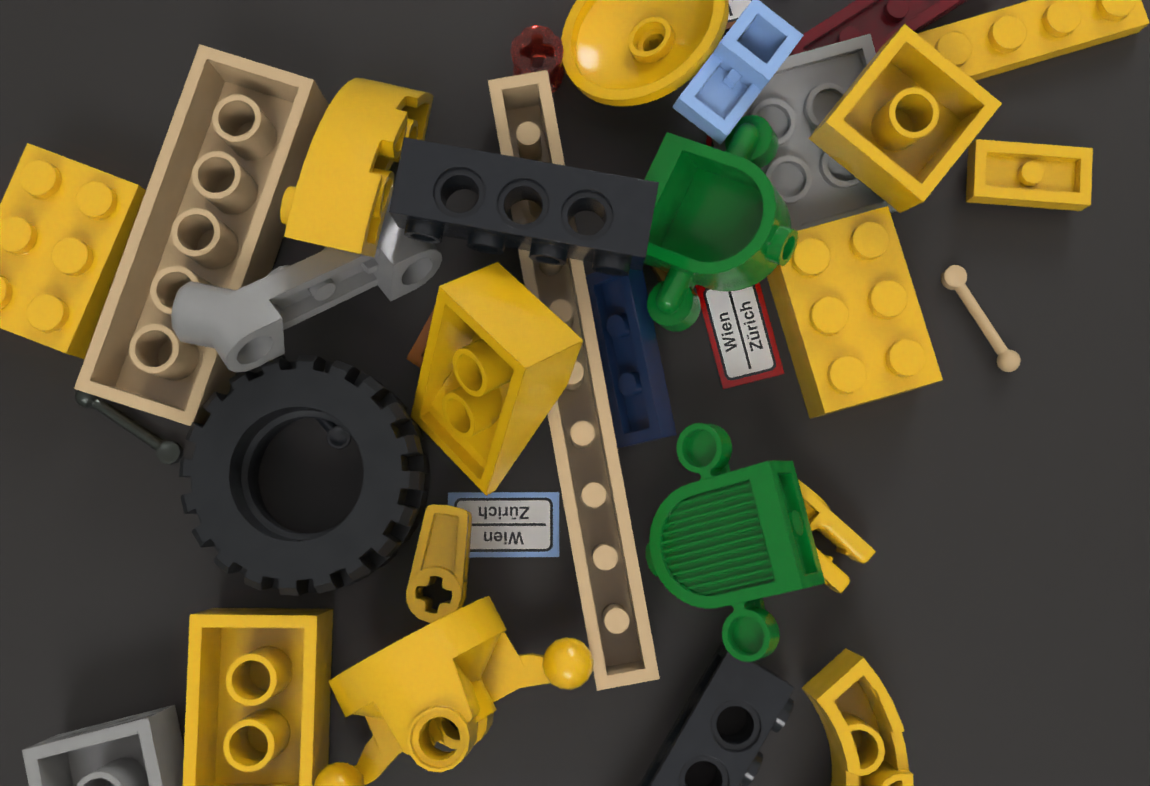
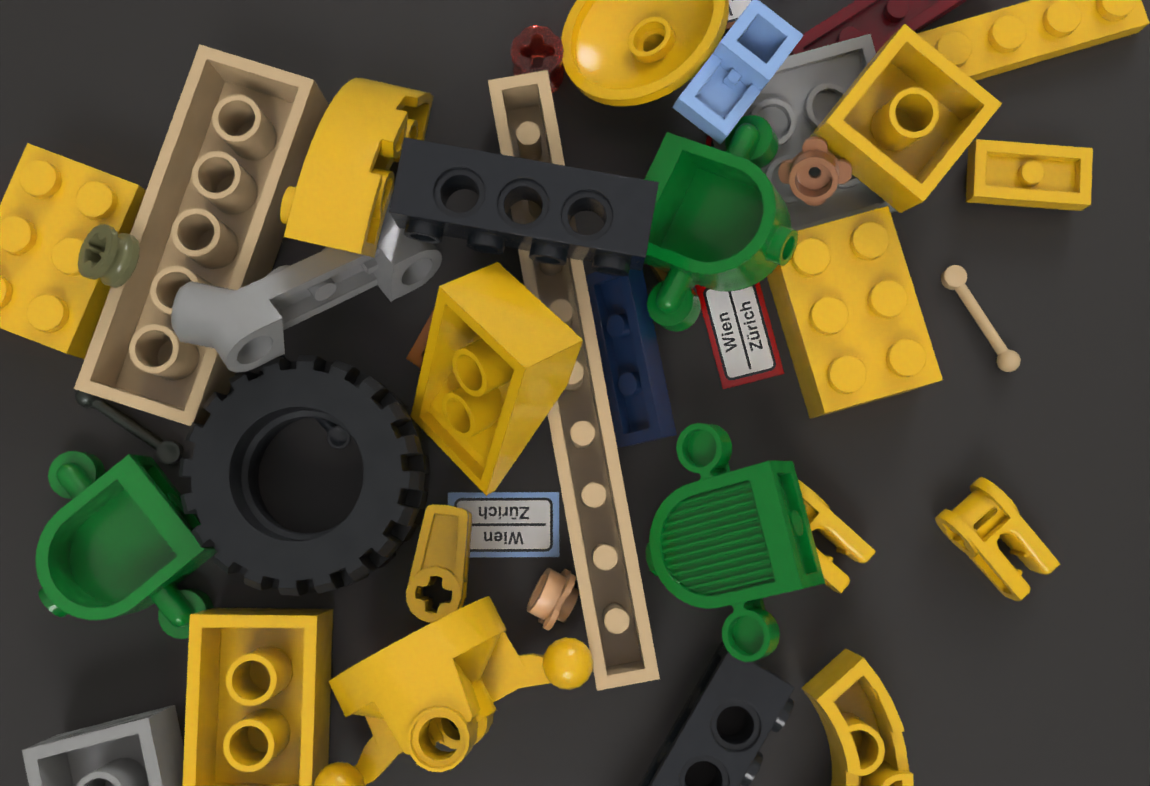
none -> green piece [35,451,217,639]
none -> olive bush [78,224,140,288]
none -> light nougat plate [527,568,579,631]
none -> nougat plate [778,136,852,206]
none -> yellow piece [935,477,1060,601]

